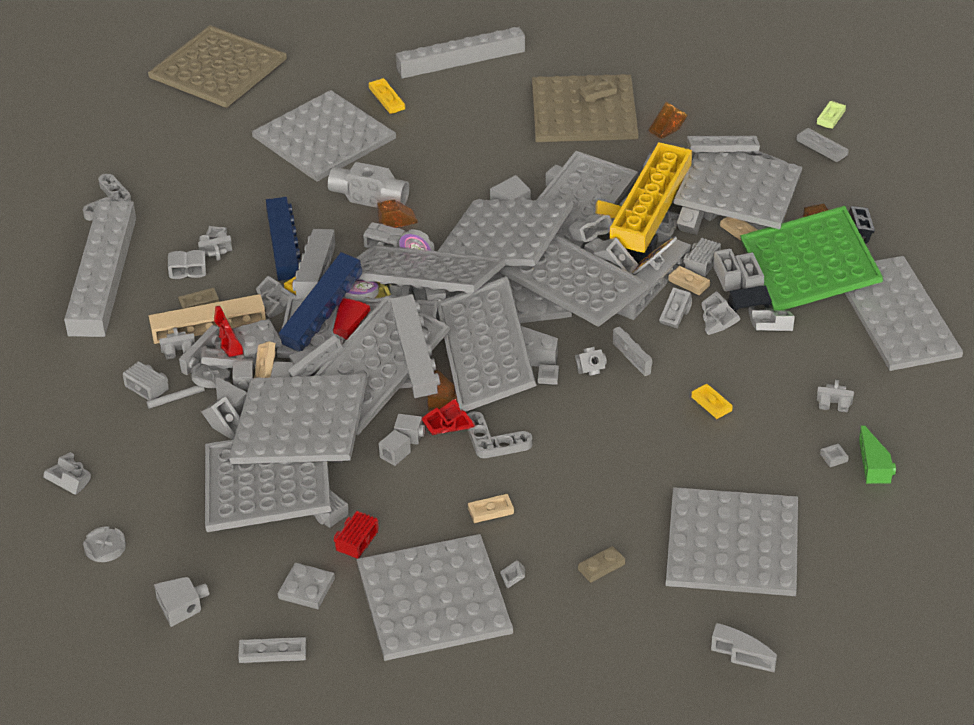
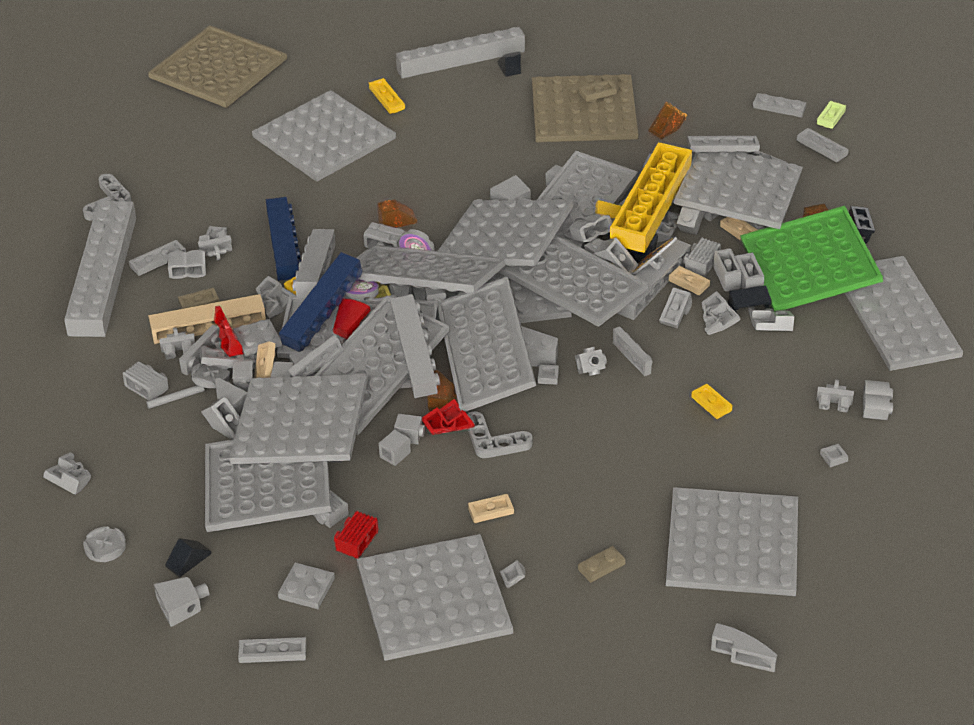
light grey brick [328,162,409,209] -> none
bright green slope [859,426,896,483] -> none
none -> light grey plate [129,240,186,276]
none -> black slope [165,538,212,578]
none -> black slope [497,51,521,77]
none -> light grey plate [753,93,807,117]
none -> light grey brick [863,380,893,420]

